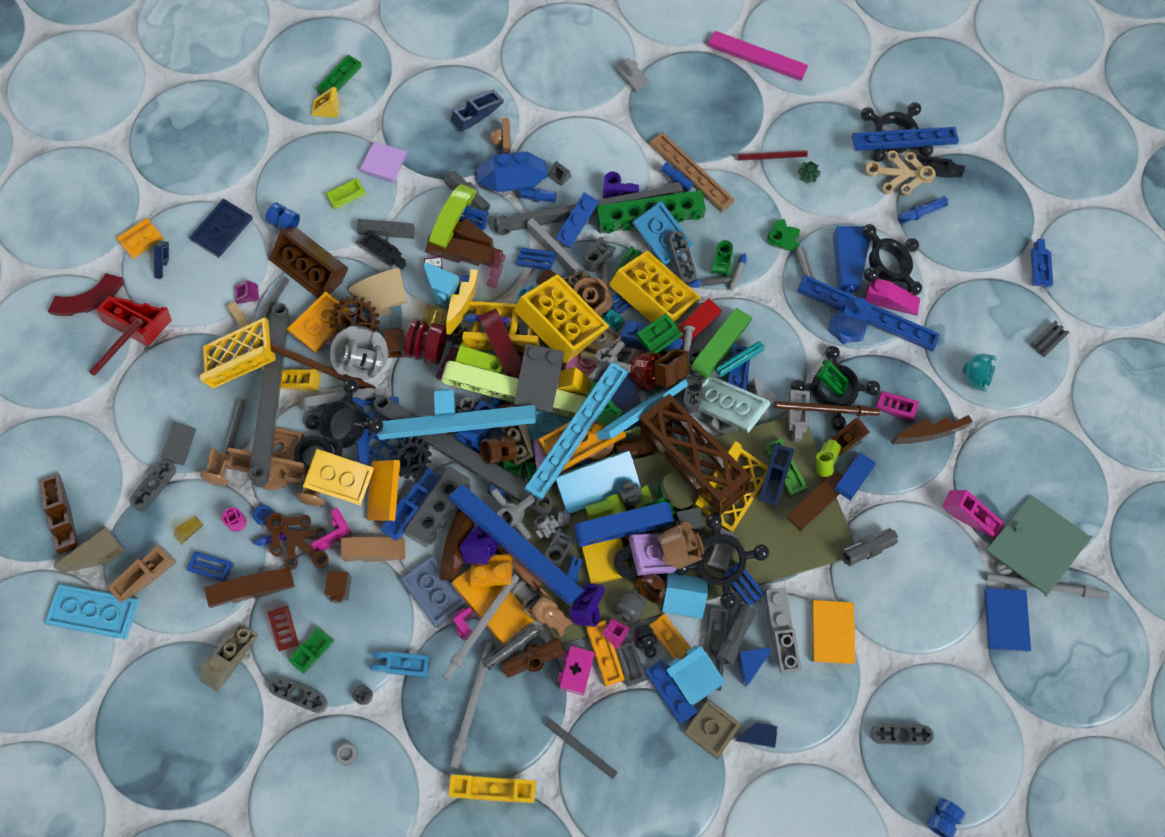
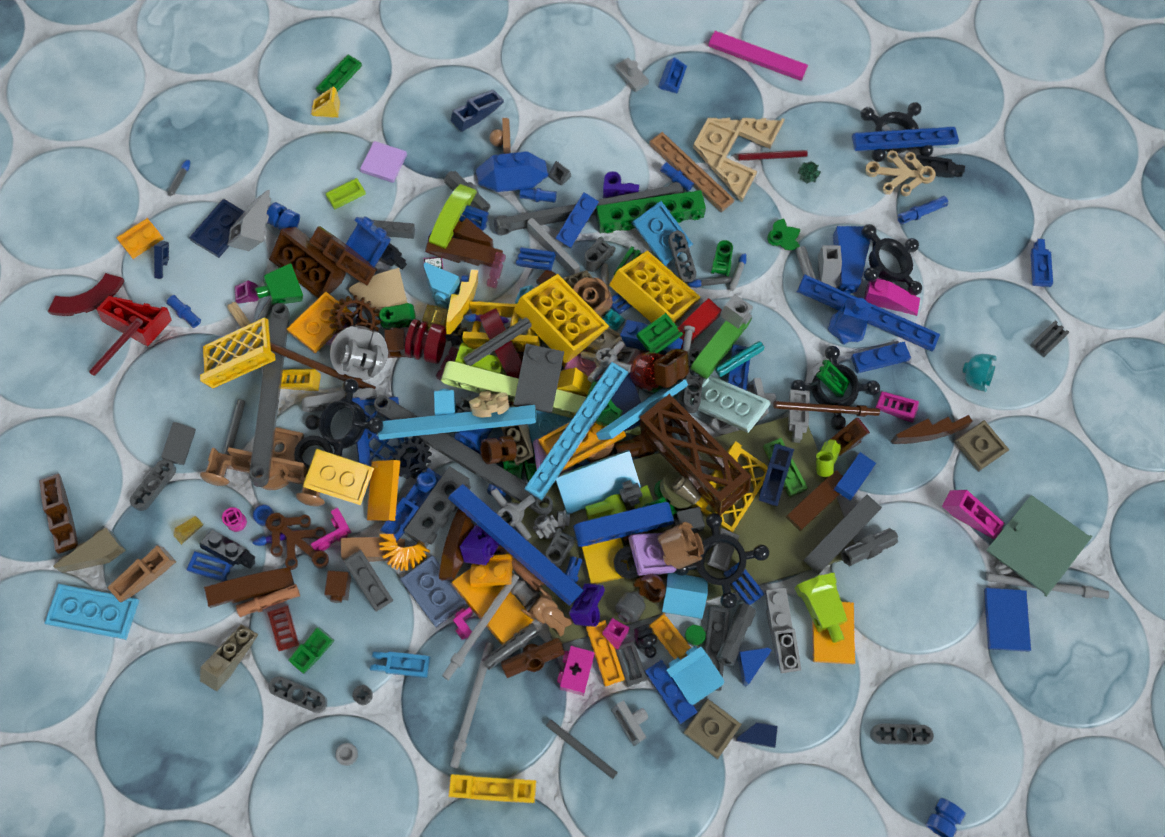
none -> blue pin [166,295,201,328]
none -> dark grey piece [168,160,191,196]
none -> black hinge [200,530,255,569]
none -> light grey slope [228,190,271,251]
none -> nougat pin [236,584,300,618]
none -> green torso [255,263,303,305]
none -> reddish brown slope [309,226,377,286]
none -> dark grey tile [343,549,393,612]
none -> blue panel [346,216,391,267]
none -> green piece [379,303,416,330]
none -> light orange hair [379,534,430,571]
none -> blue tile [416,472,437,492]
none -> dark grey axle [463,318,532,366]
none -> tan plate [469,391,509,417]
none -> light grey tile [612,700,648,746]
none -> blue slope [658,57,687,93]
none -> dark tan cone [671,476,701,505]
none -> green tile [685,625,706,646]
none -> tan wing [693,118,785,202]
none -> light grey brick [720,294,753,329]
none -> lime piece [794,572,847,643]
none -> dark grey beam [803,494,882,575]
none -> light grey slope [818,245,842,288]
none -> blue plate [851,342,911,374]
none -> dark tan tile [954,420,1009,472]

